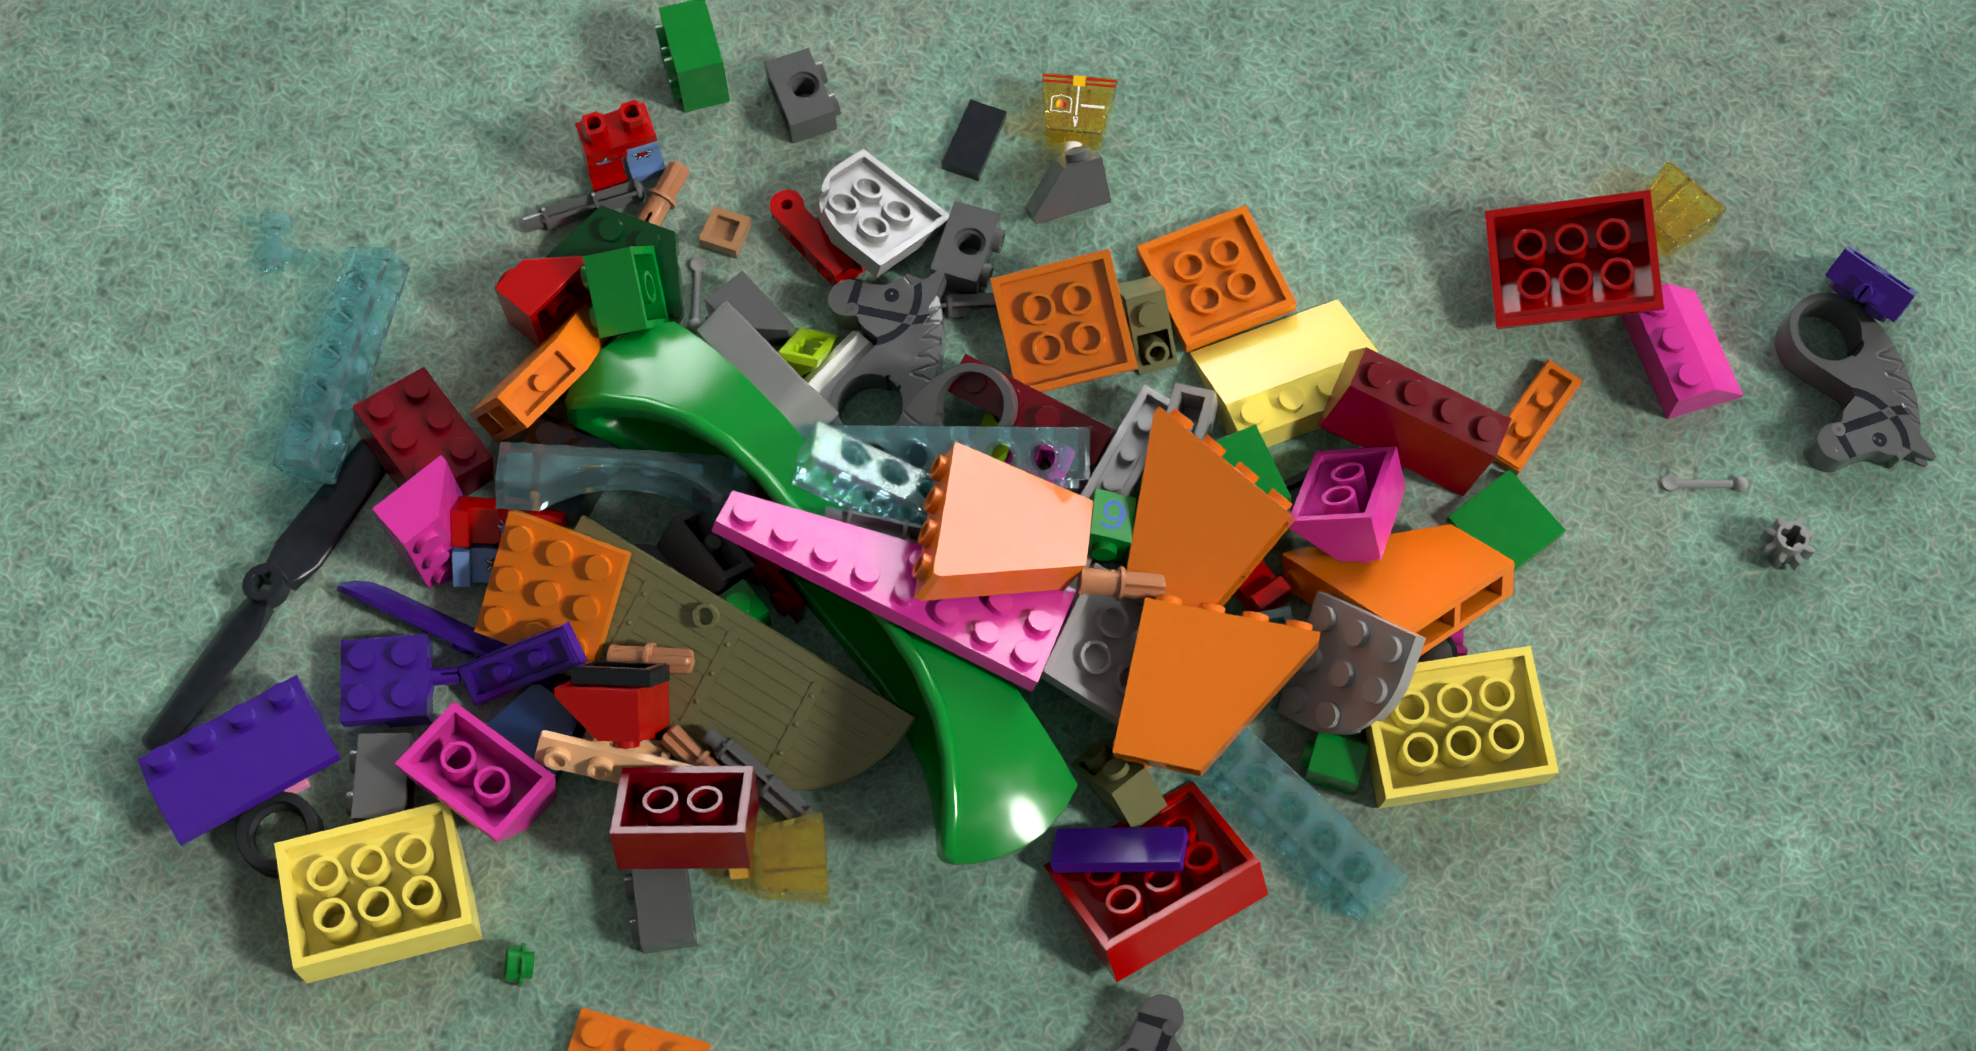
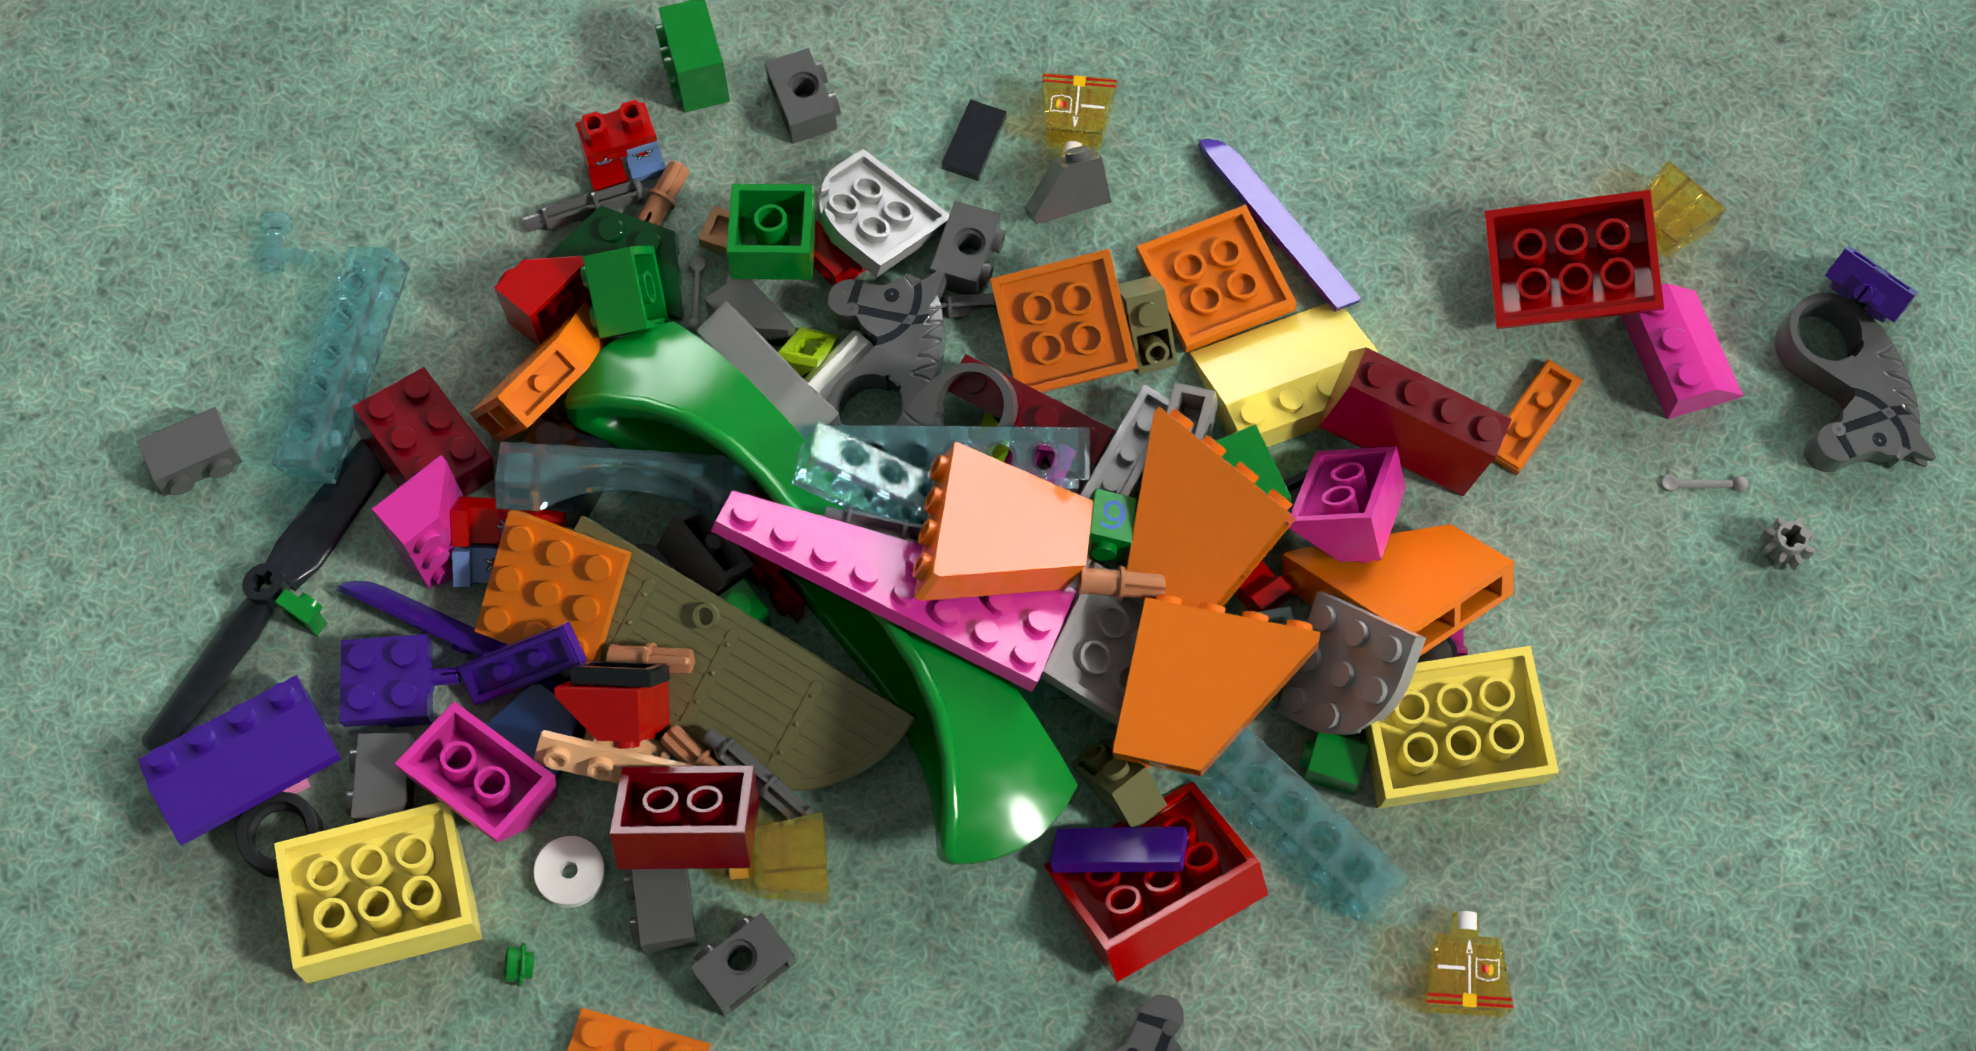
green tile [1446,469,1566,572] -> none
none -> dark grey brick [137,407,242,496]
none -> green plate [275,589,328,637]
none -> white piece [534,836,606,908]
none -> dark grey brick [690,913,797,1017]
none -> green brick [727,184,816,280]
none -> piece [1198,139,1361,312]
none -> clear yellow torso [1420,911,1513,1018]

